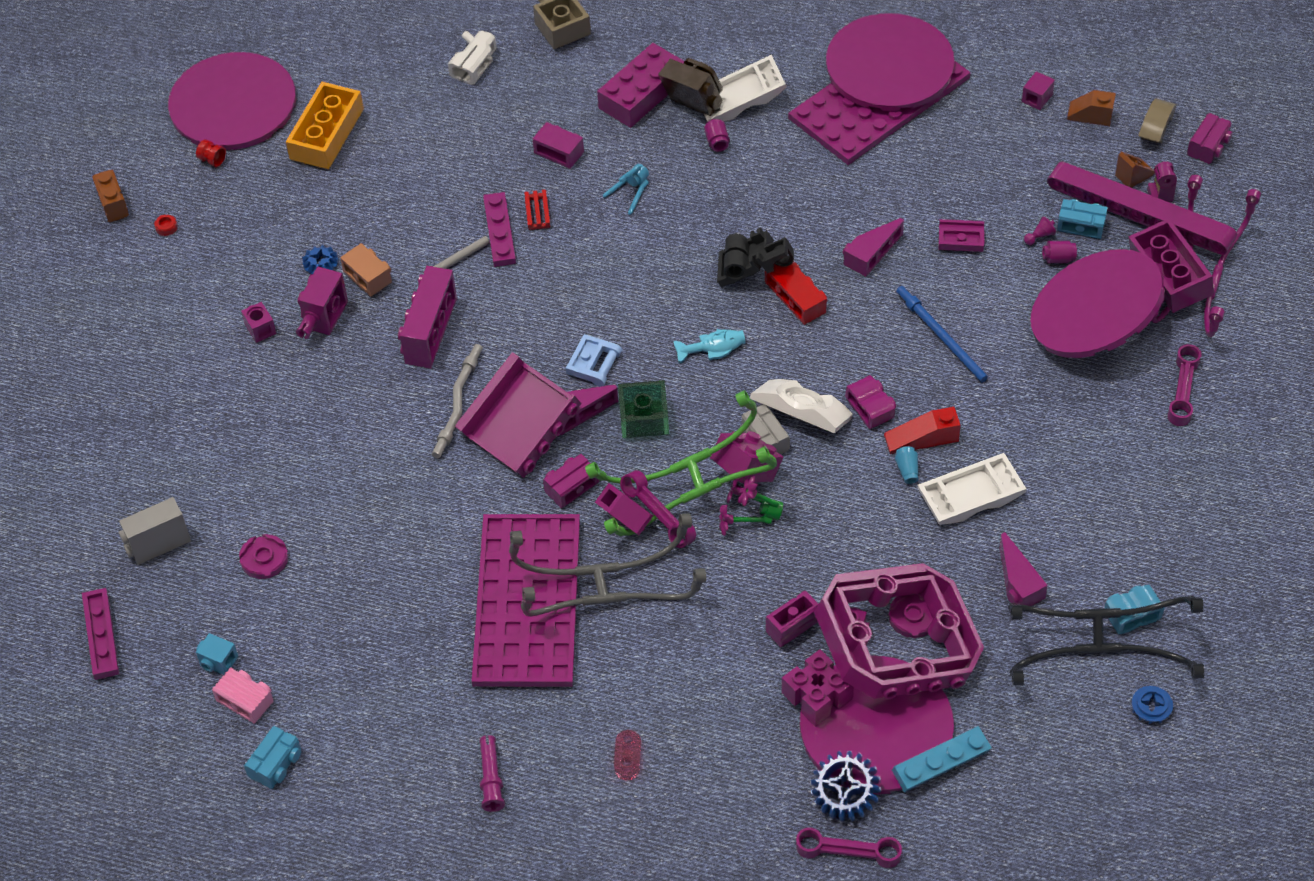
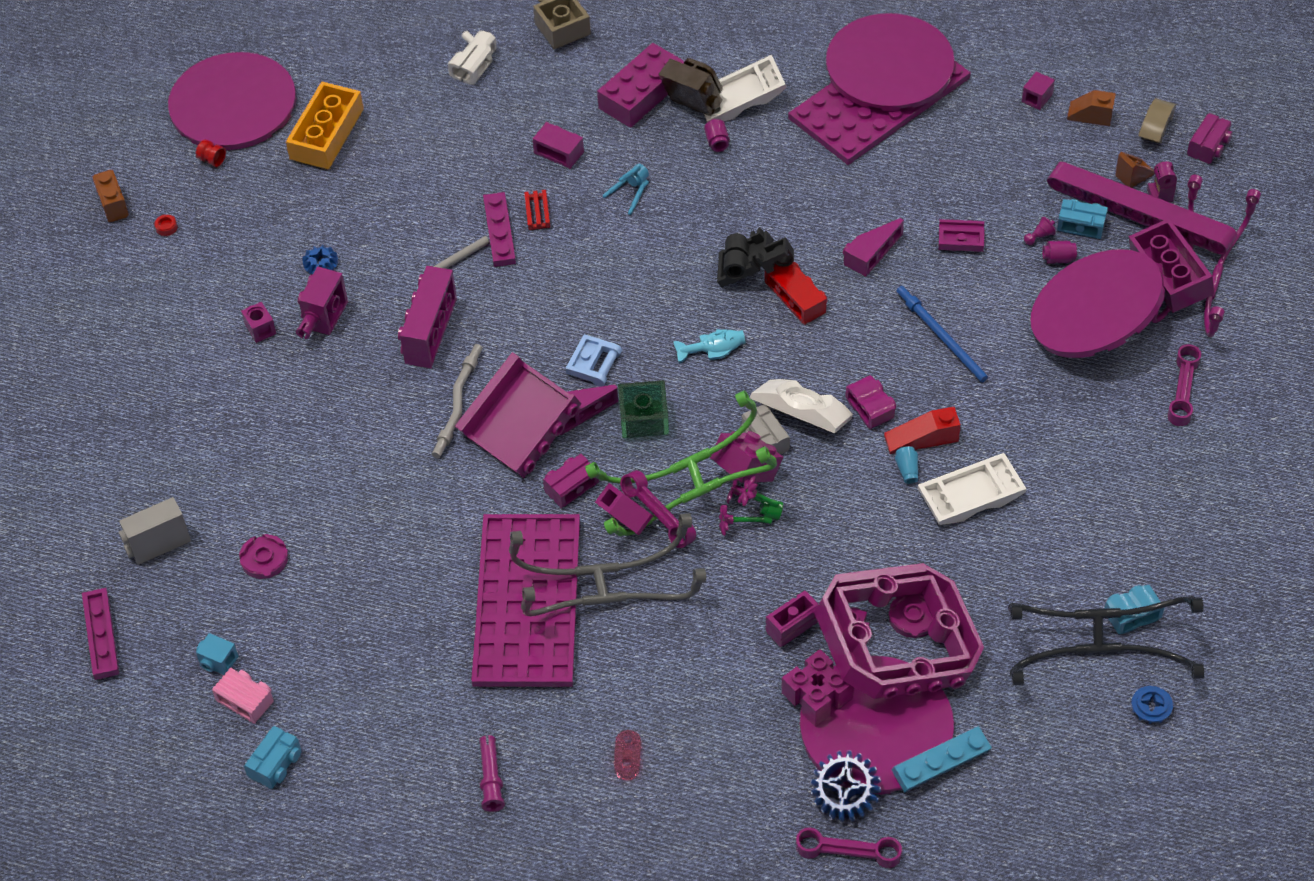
nougat brick [340,243,392,296] -> none
magenta slope [999,532,1048,606] -> none

